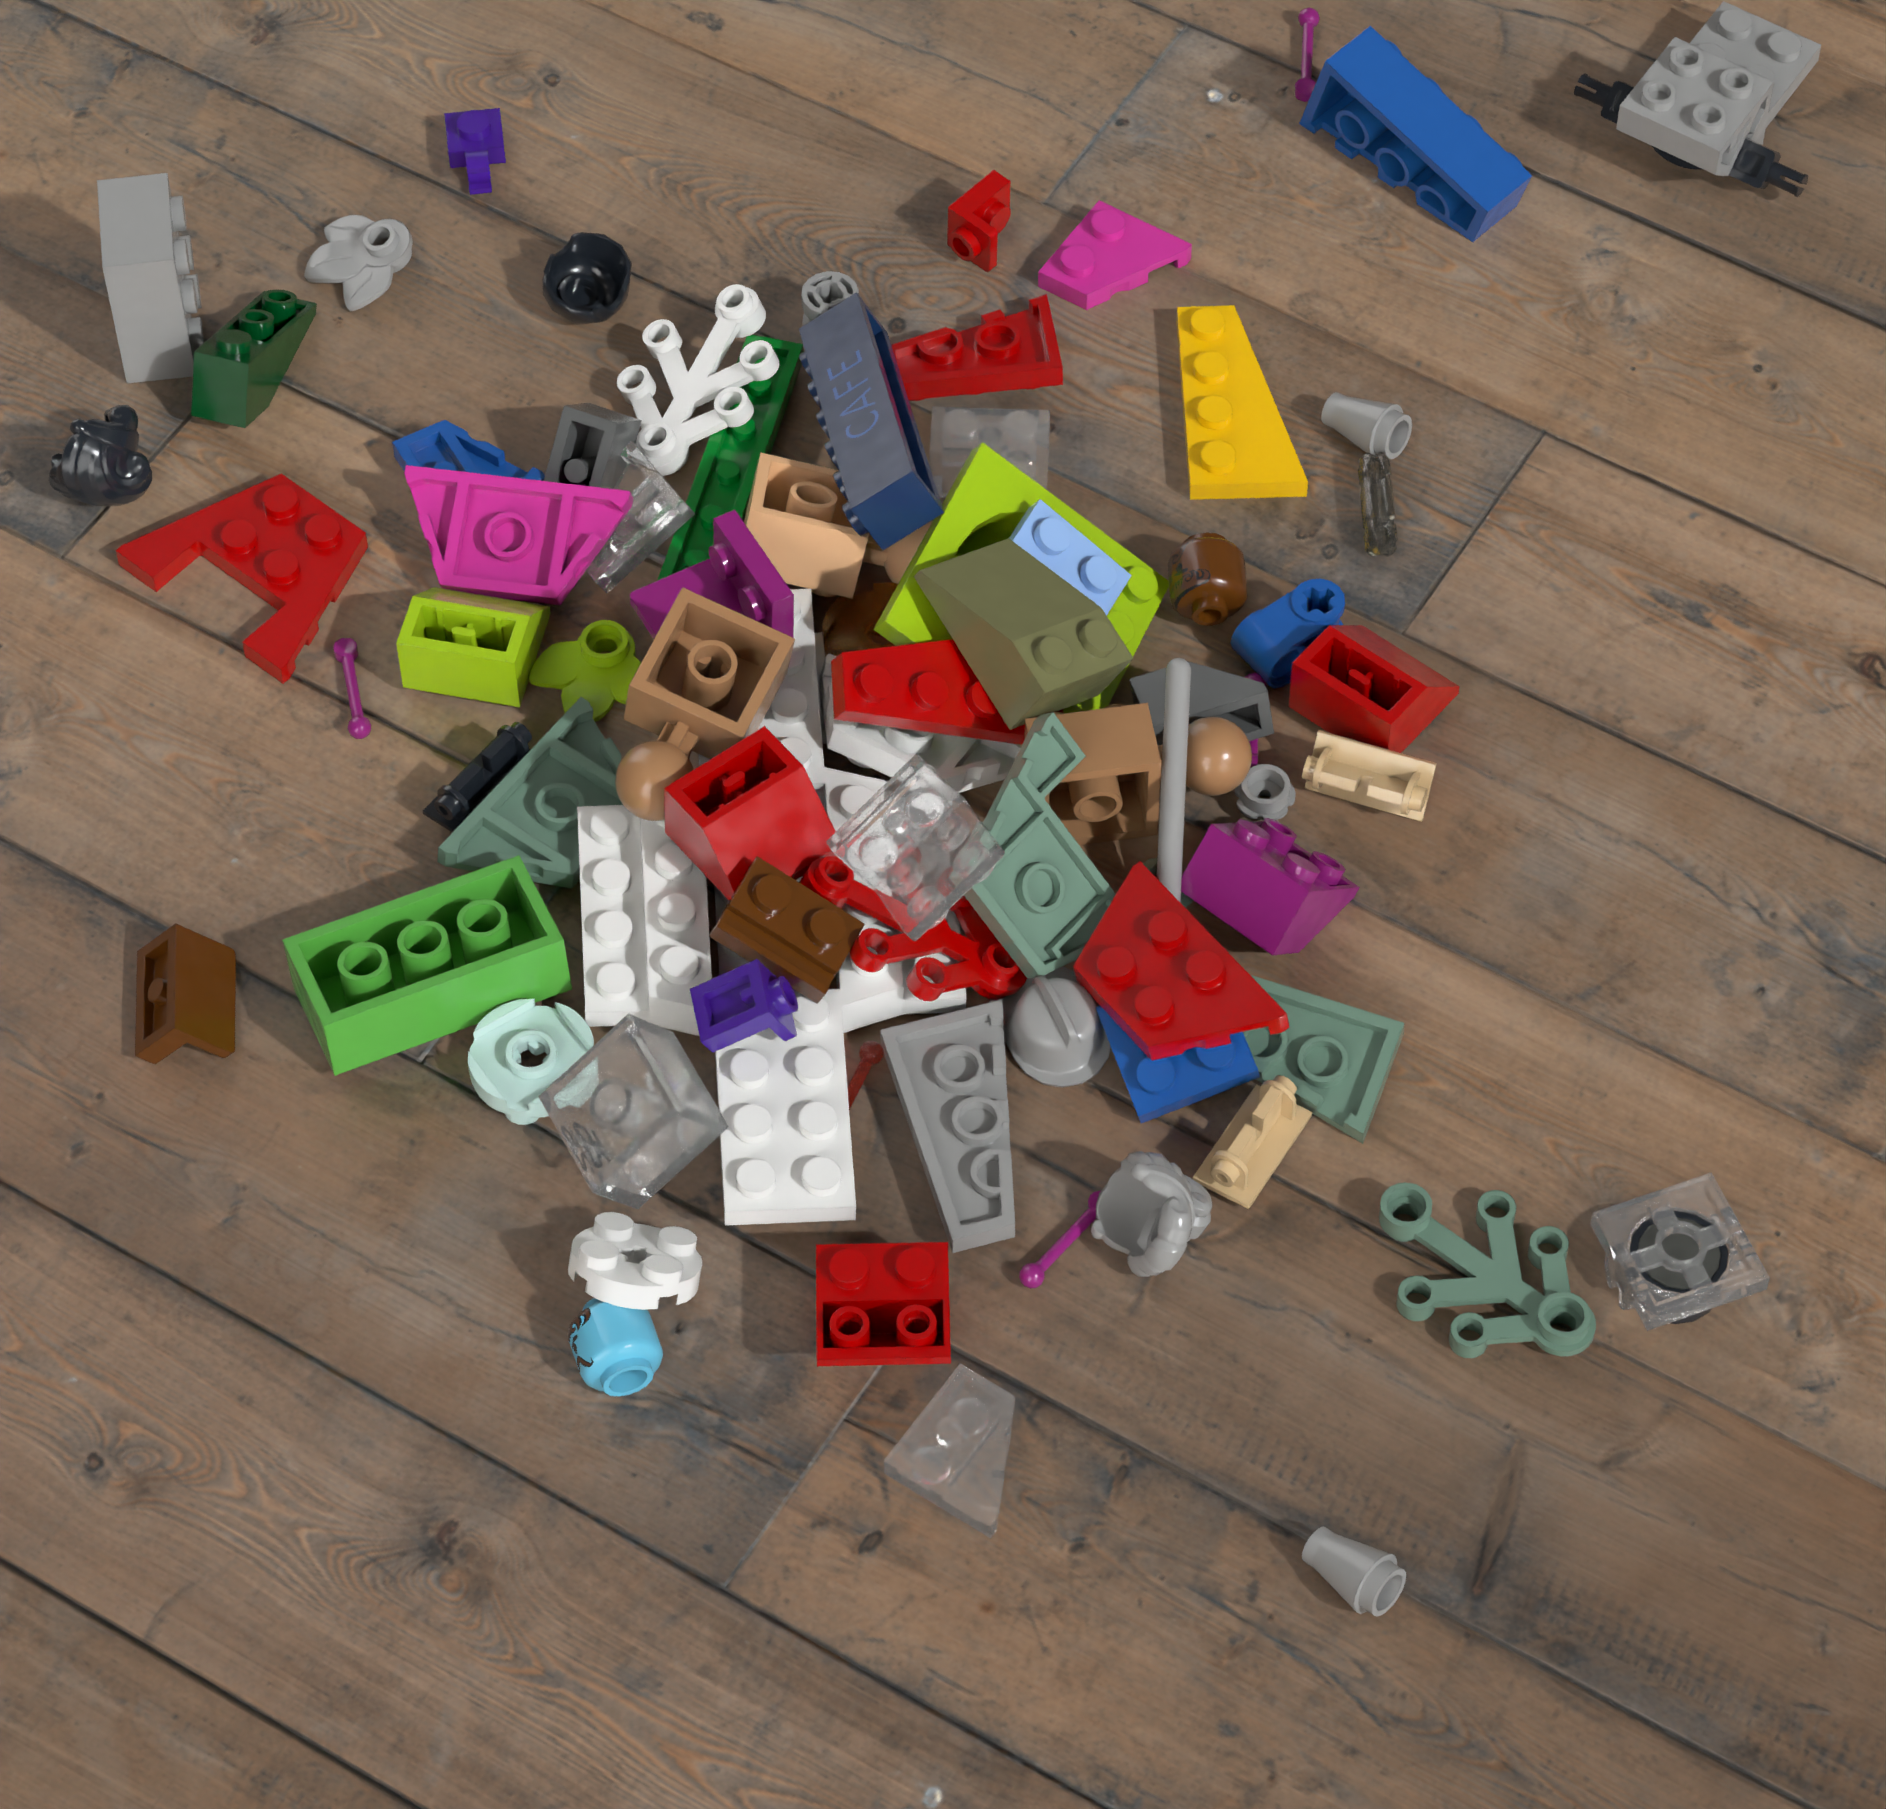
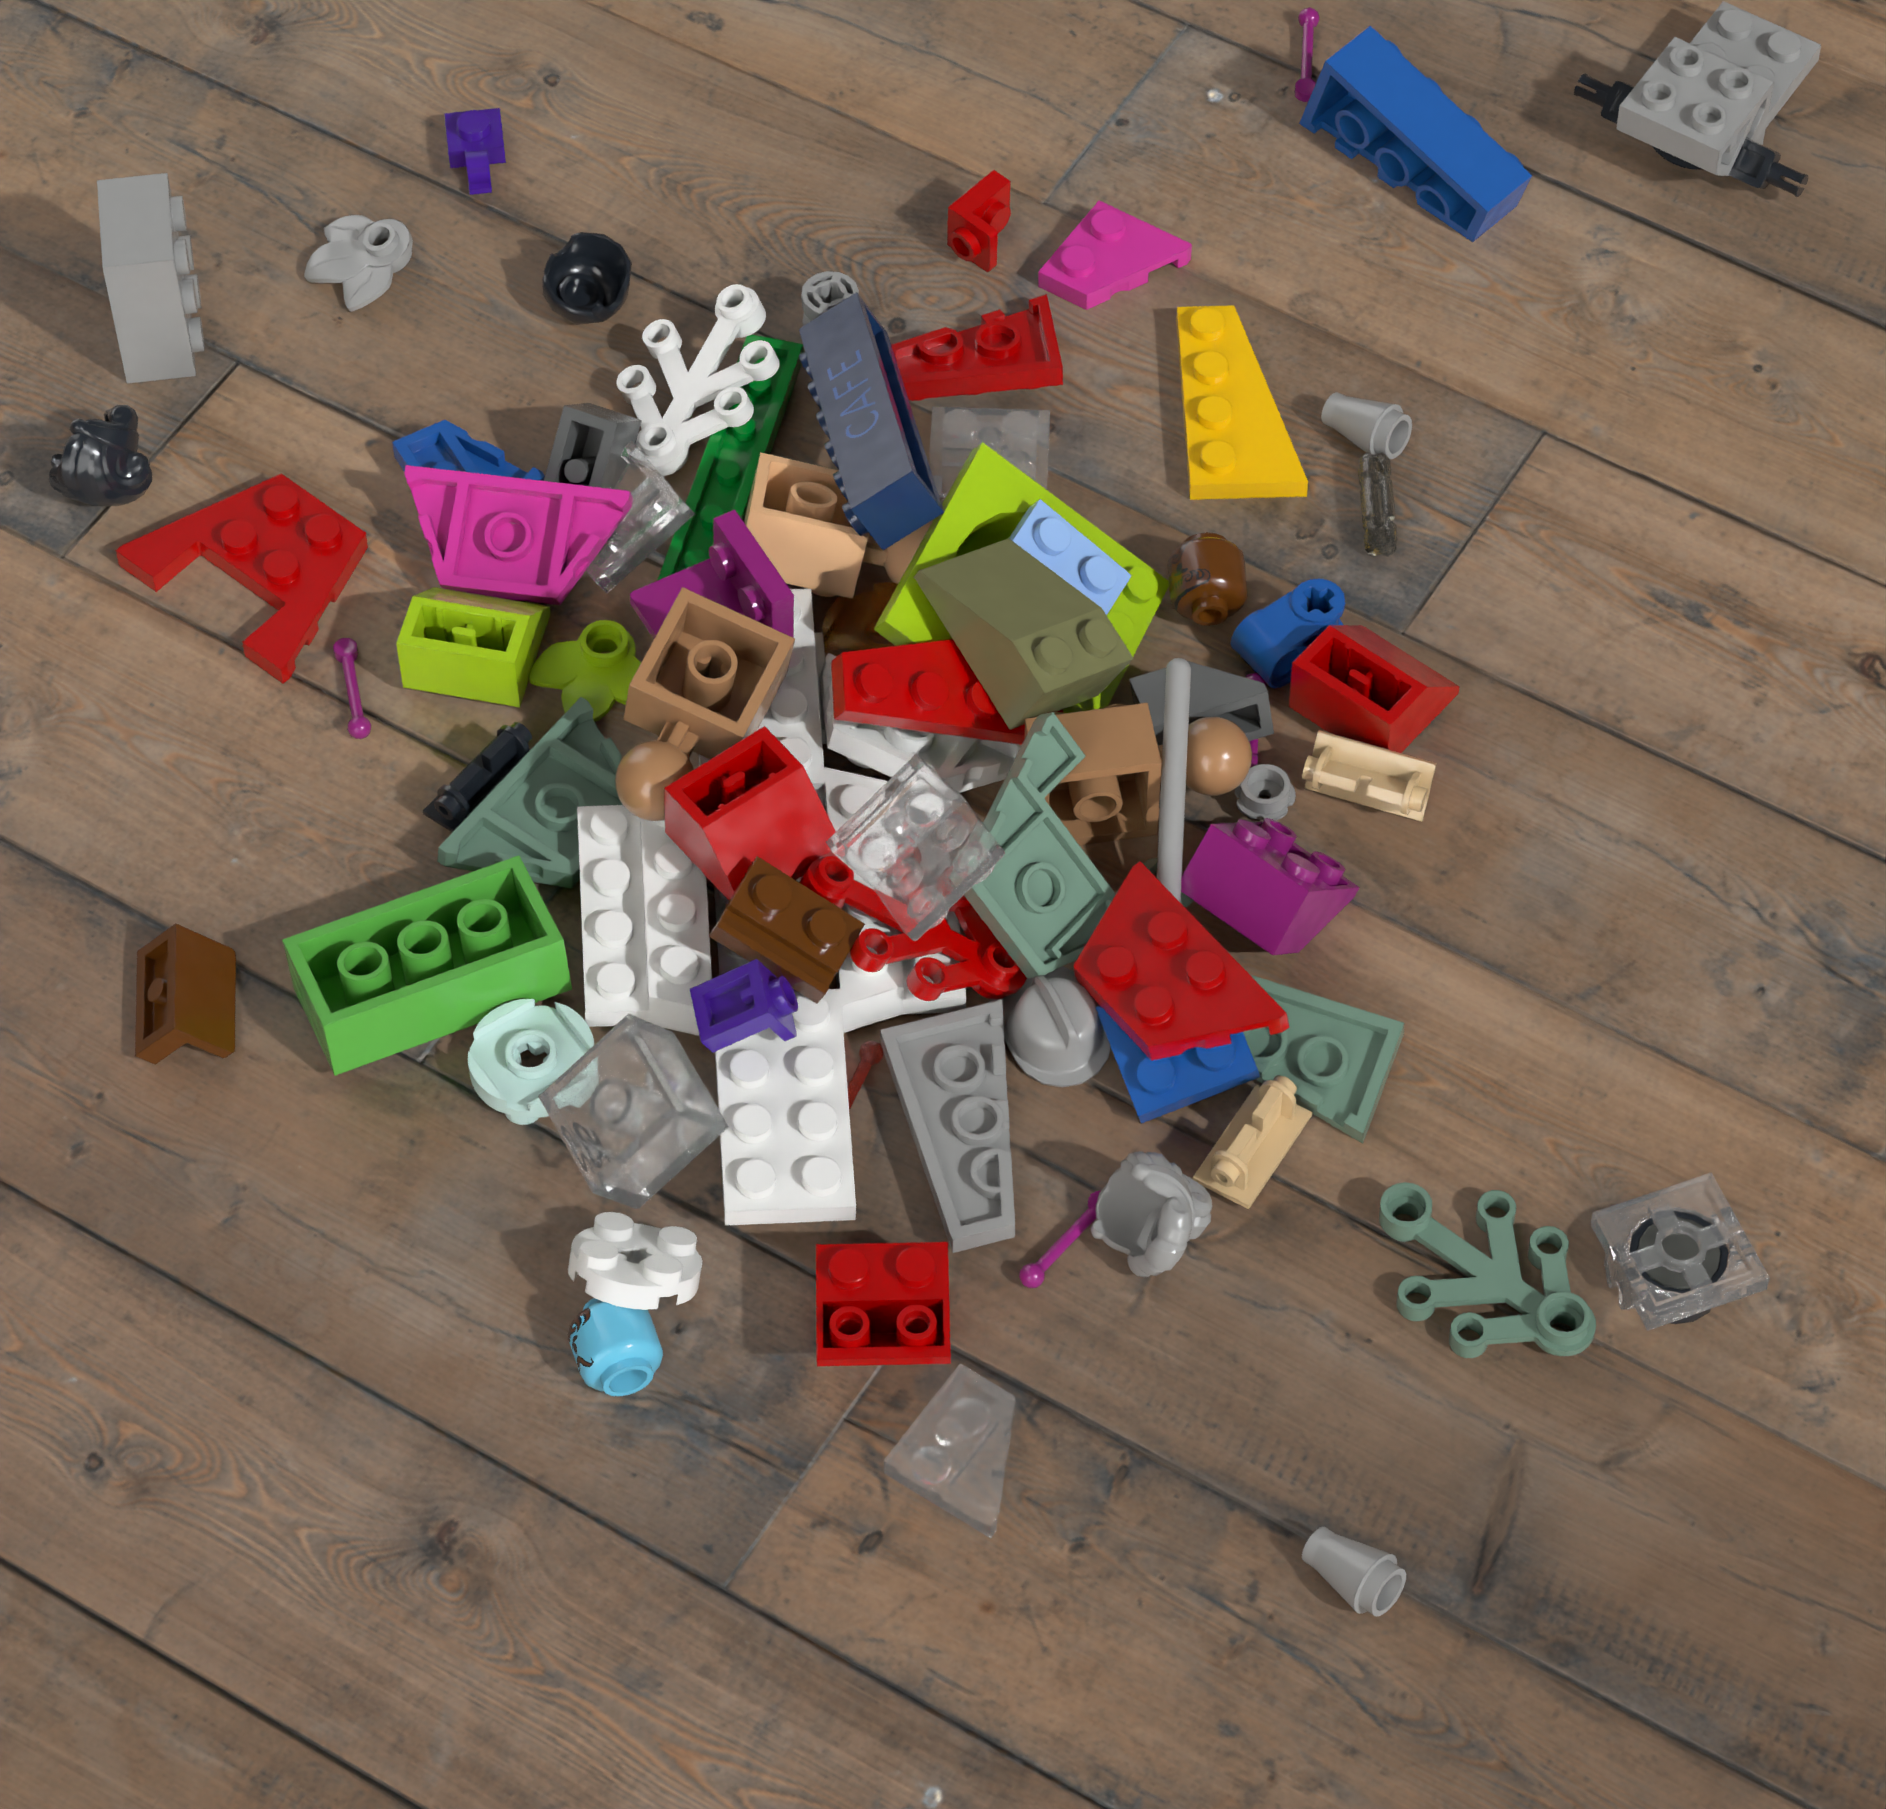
dark green slope [191,289,317,428] -> none

